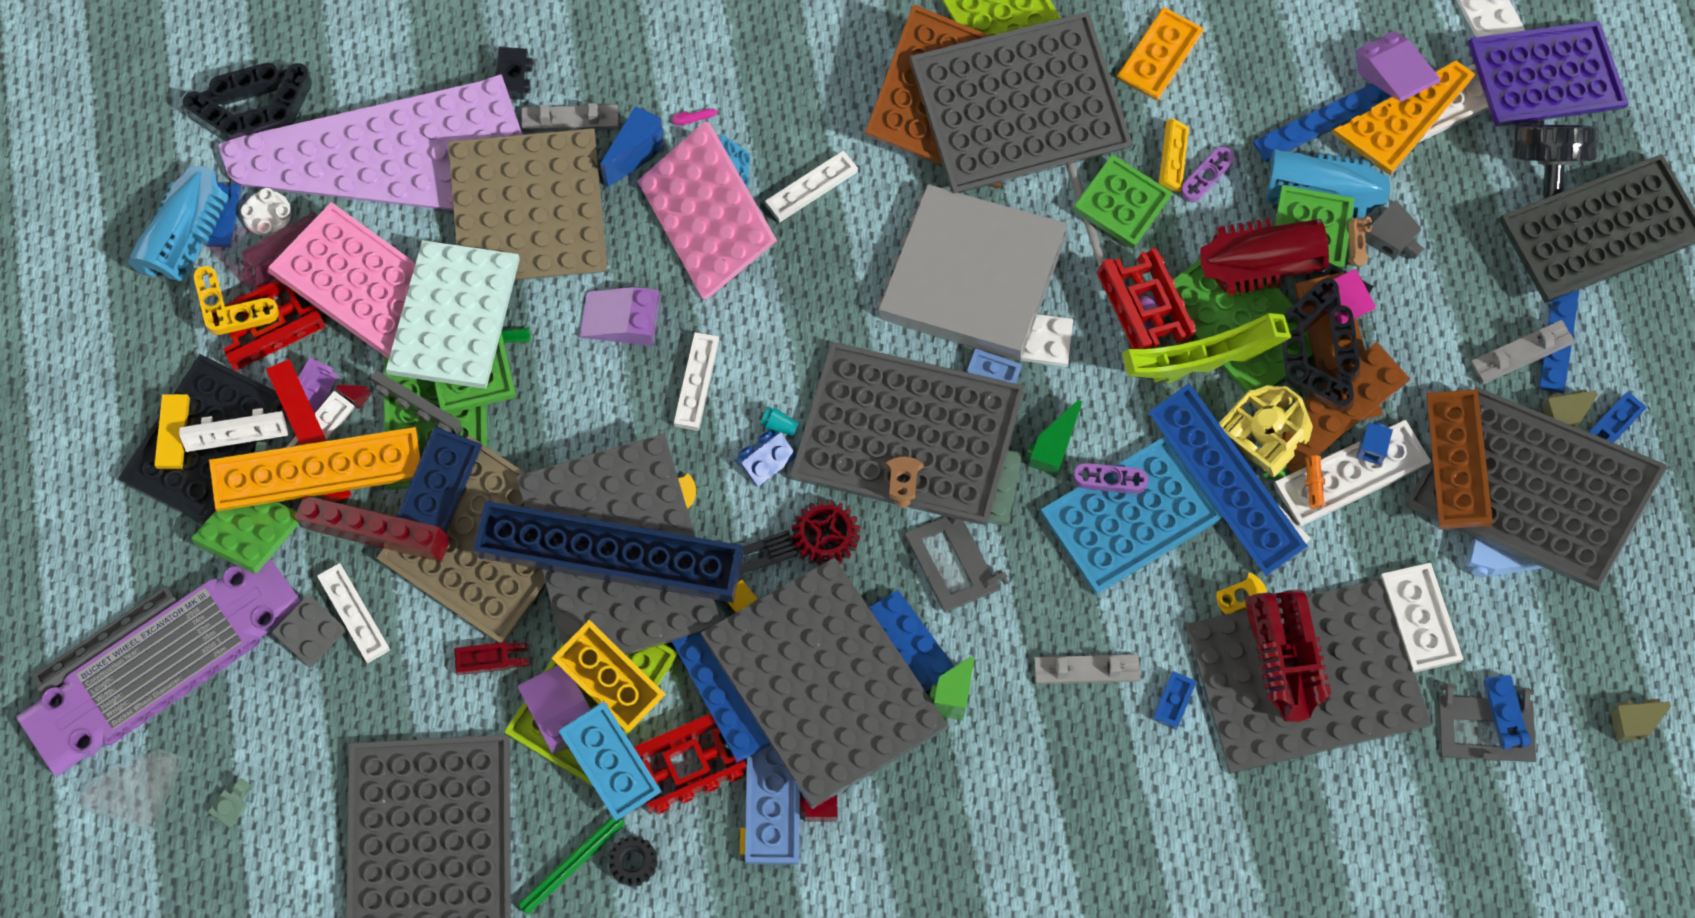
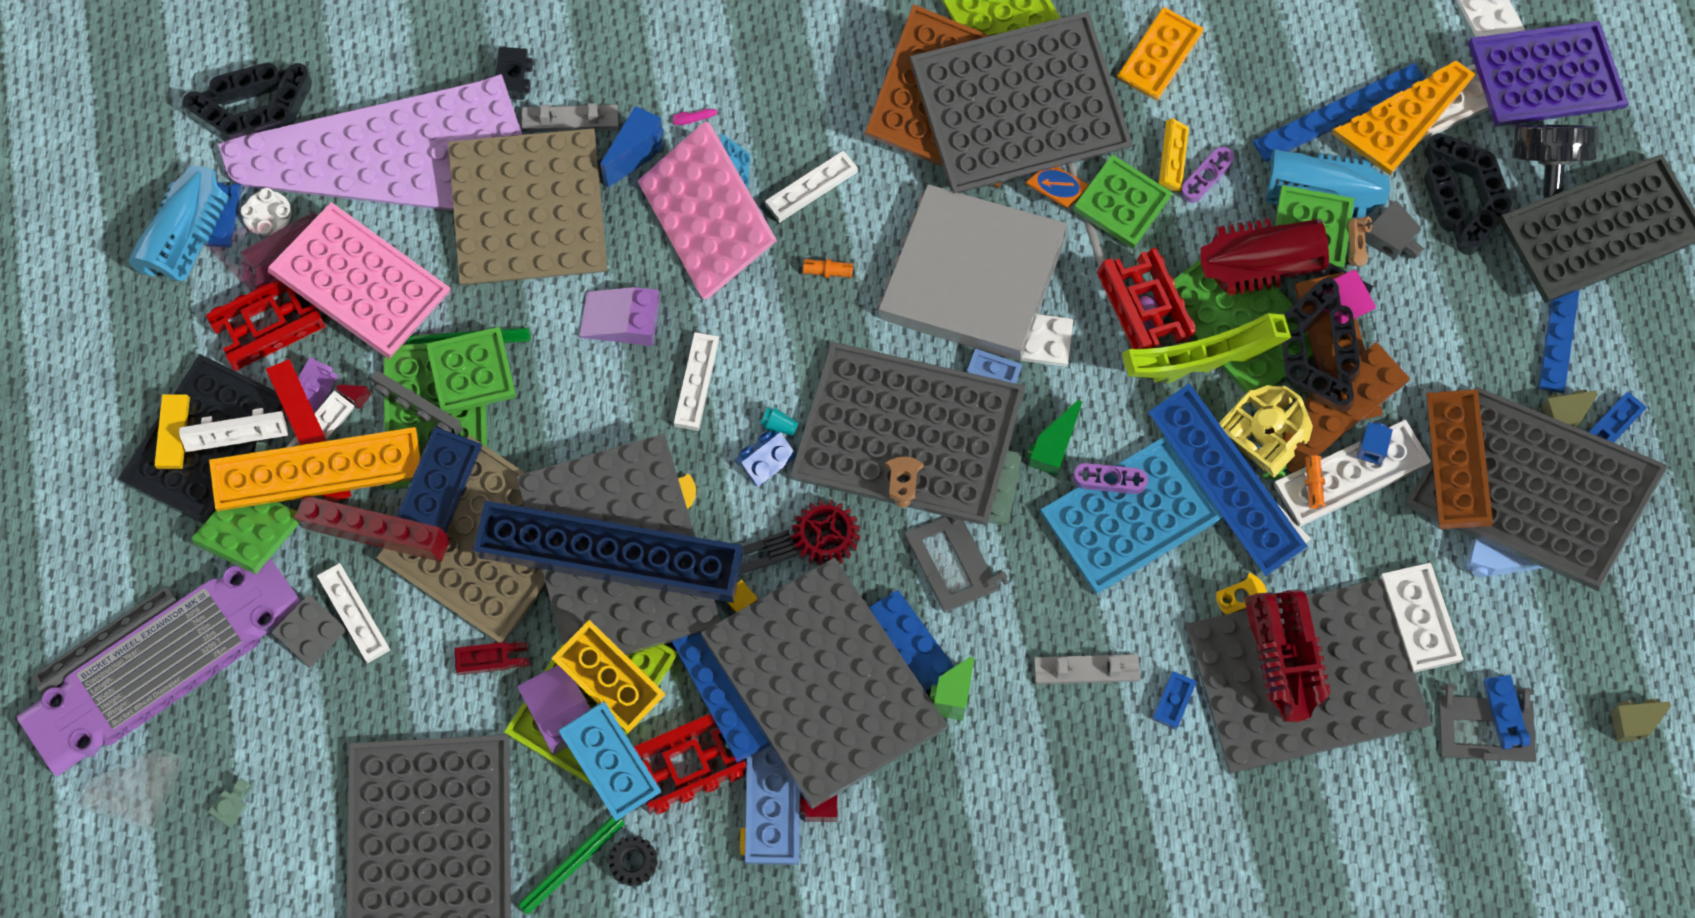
yellow beam [194,266,279,335] -> none
light aqua plate [386,241,520,389] -> none
medium lavender slope [1355,31,1440,102] -> none
light grey hinge [1471,320,1574,384] -> none
none -> orange pin [803,258,853,279]
none -> piece [1026,167,1089,209]
none -> black piece [1424,133,1512,255]

